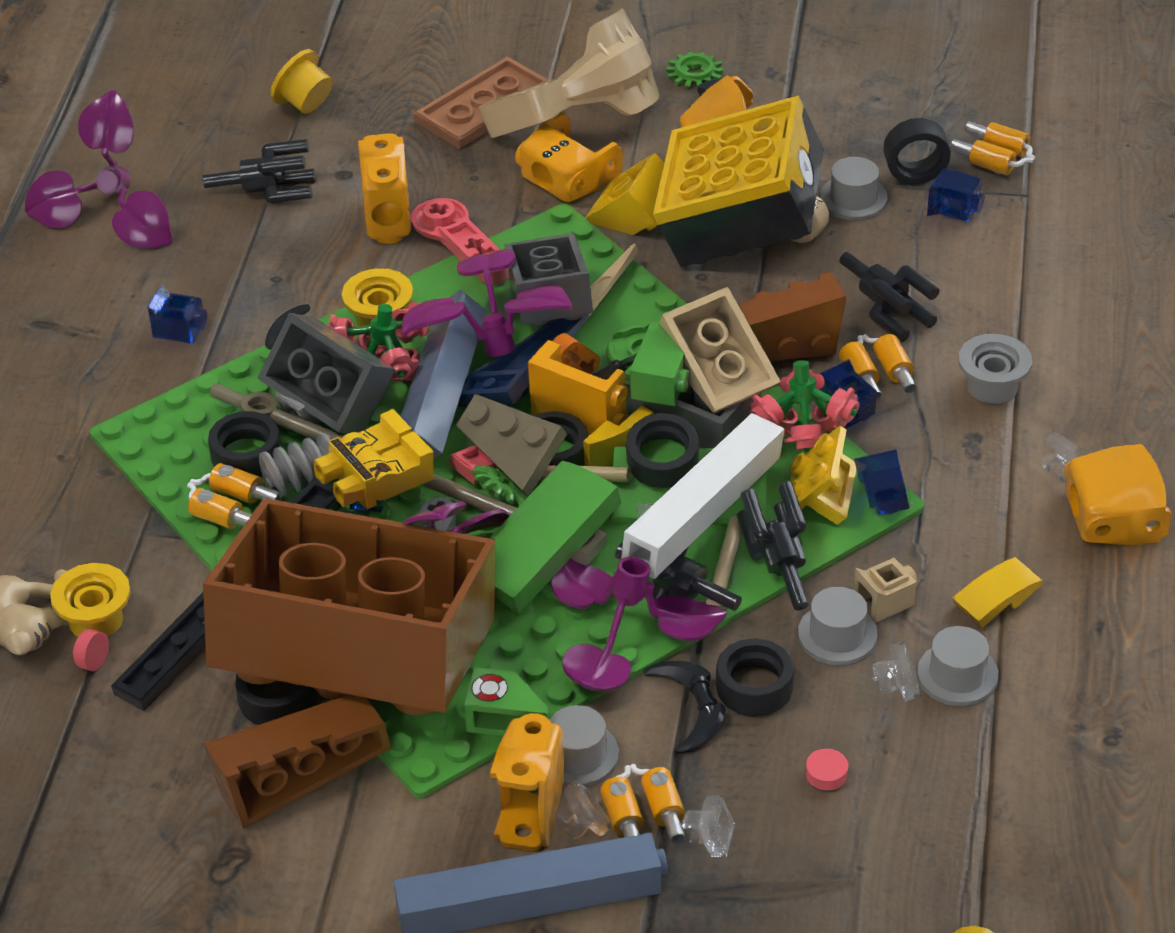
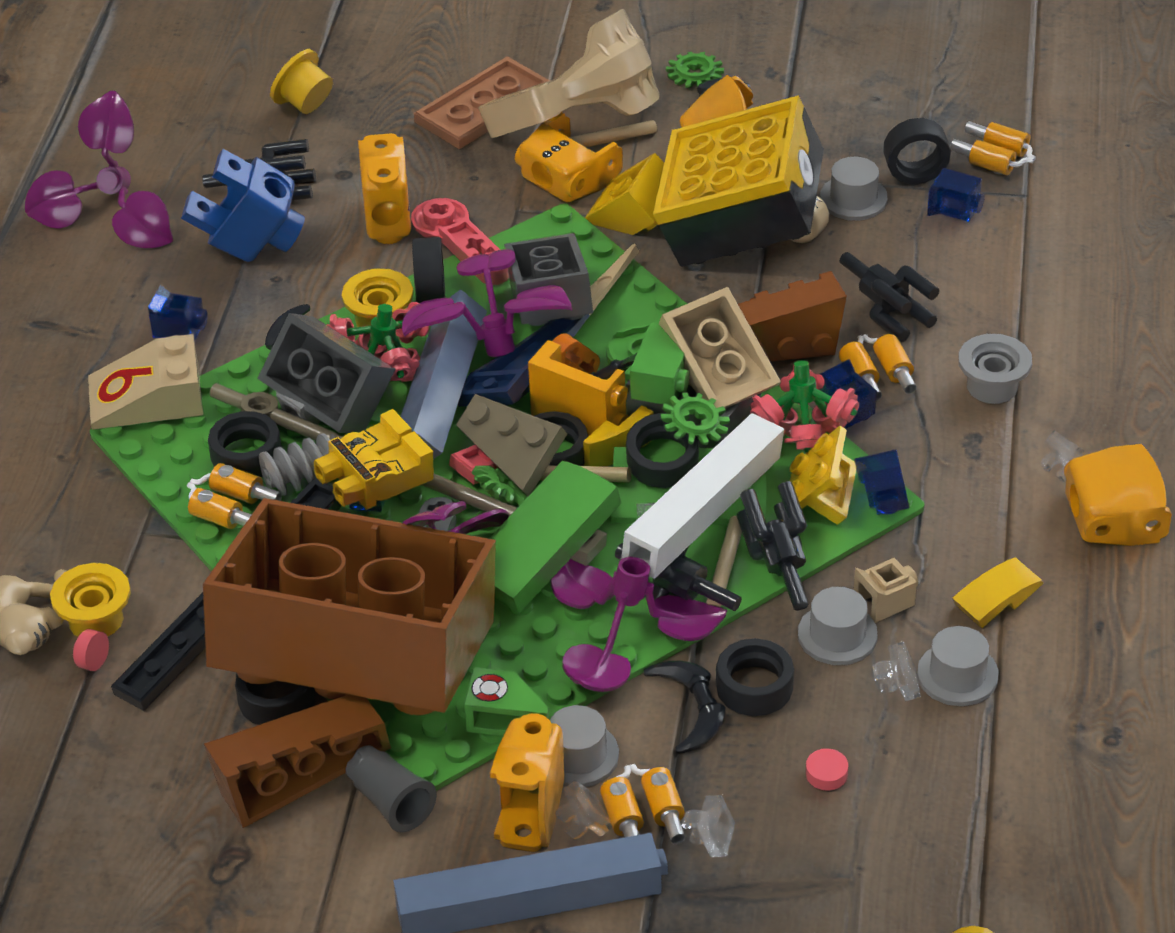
none -> tan slope [88,334,203,430]
none -> blue piece [181,149,305,262]
none -> dark grey plant [346,745,437,832]
none -> black tyre [412,237,446,303]
none -> tan bar [569,120,657,147]
none -> bright green gear [661,392,730,445]

